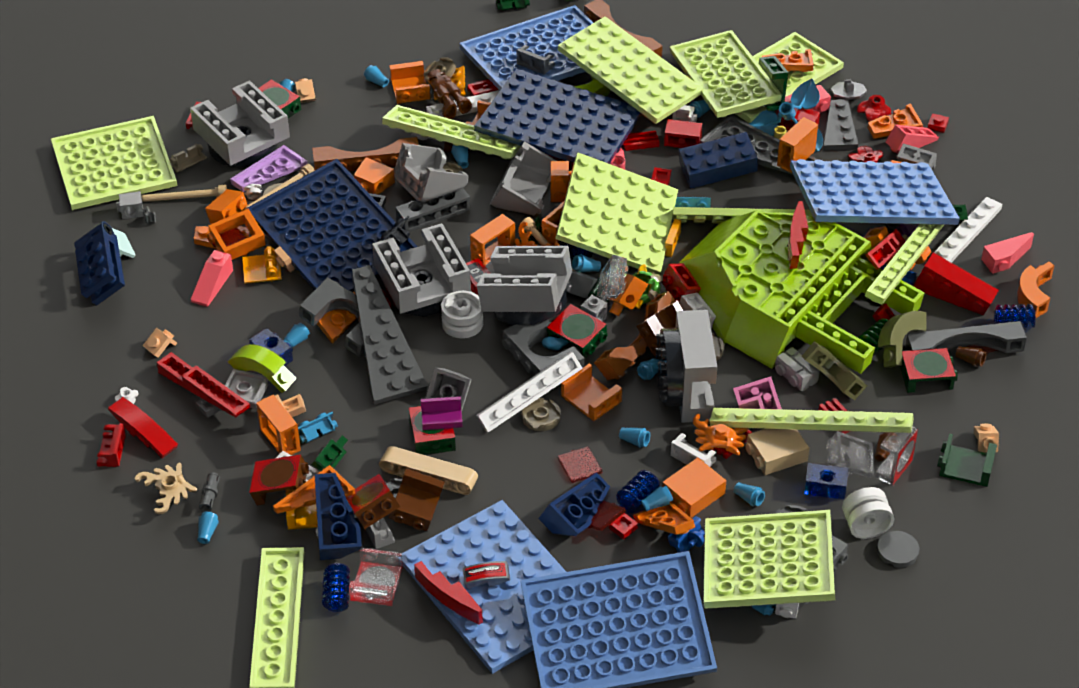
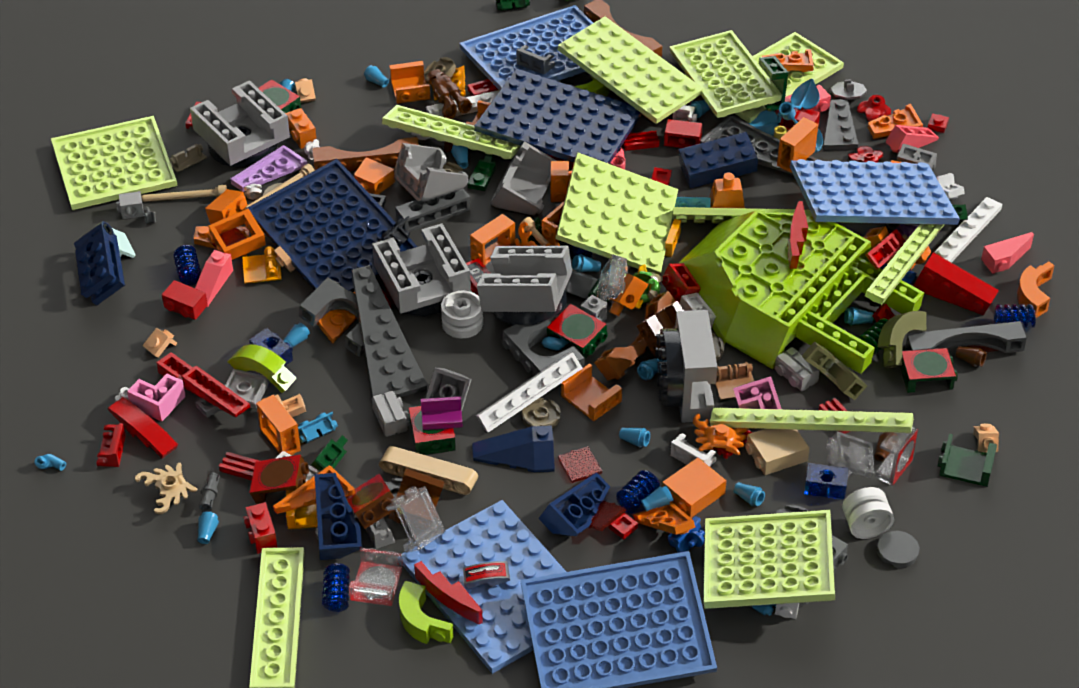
none -> dark azure arm [34,454,66,471]
none -> bright pink brick [127,374,186,422]
none -> red brick [162,280,208,320]
none -> clear blue piece [173,245,201,286]
none -> red tile [219,452,259,480]
none -> red brick [243,502,278,554]
none -> orange brick [285,108,316,149]
none -> white plate [304,139,320,160]
none -> light grey brick [372,391,410,437]
none -> clear panel [386,486,446,553]
none -> lime arch [399,581,454,644]
none -> dark green hinge [467,154,496,191]
none -> dark blue wedge [472,425,555,473]
none -> orange torso [709,173,745,208]
none -> medium nougat hinge [715,362,754,400]
none -> dark azure cone [844,307,873,326]
none -> white bracket [937,173,965,199]

